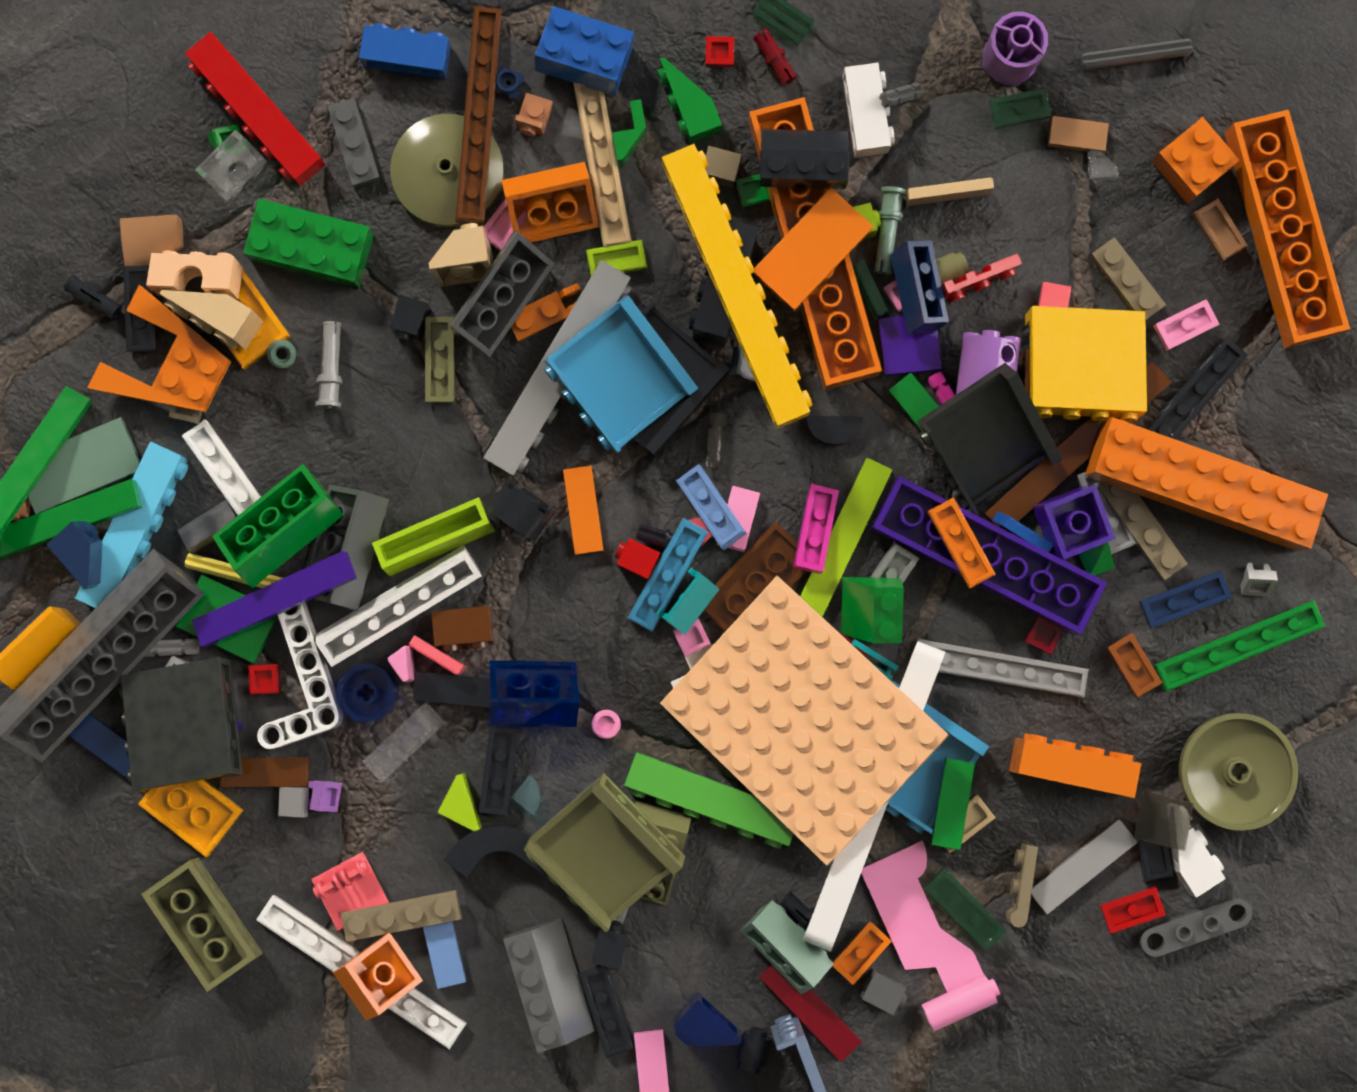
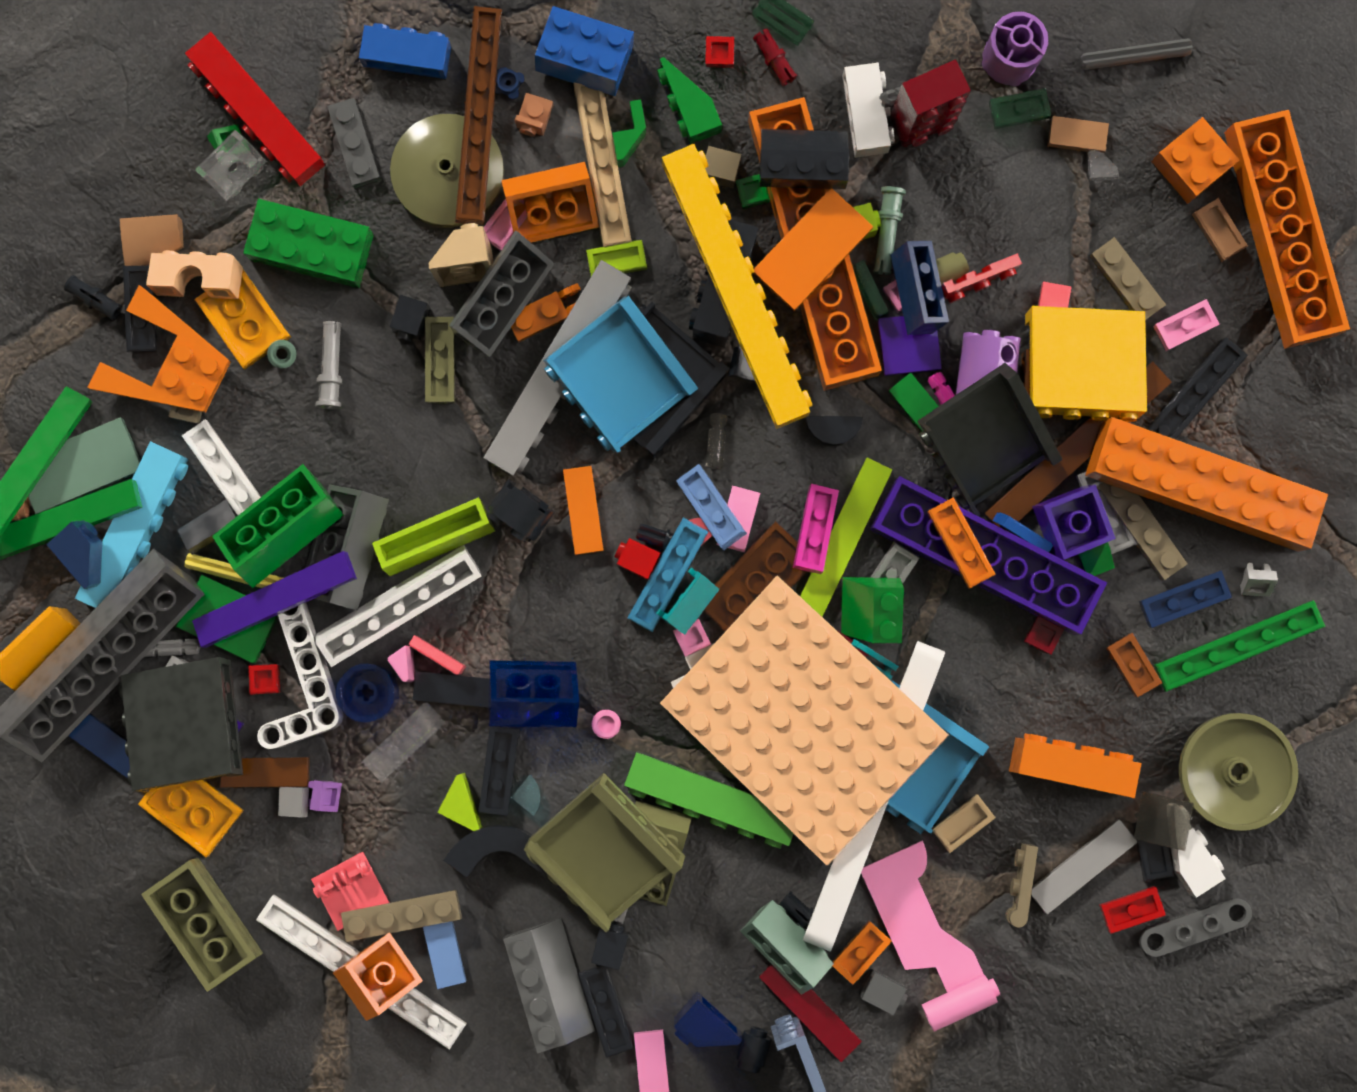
tan slope [159,290,264,350] -> none
reddish brown brick [431,606,495,652] -> none
tan tile [905,177,994,206] -> none
light grey tile [917,639,1089,698] -> none
clear green plate [923,868,1007,952] -> none
green tile [931,758,975,850] -> none
none -> dark red brick [890,59,971,147]

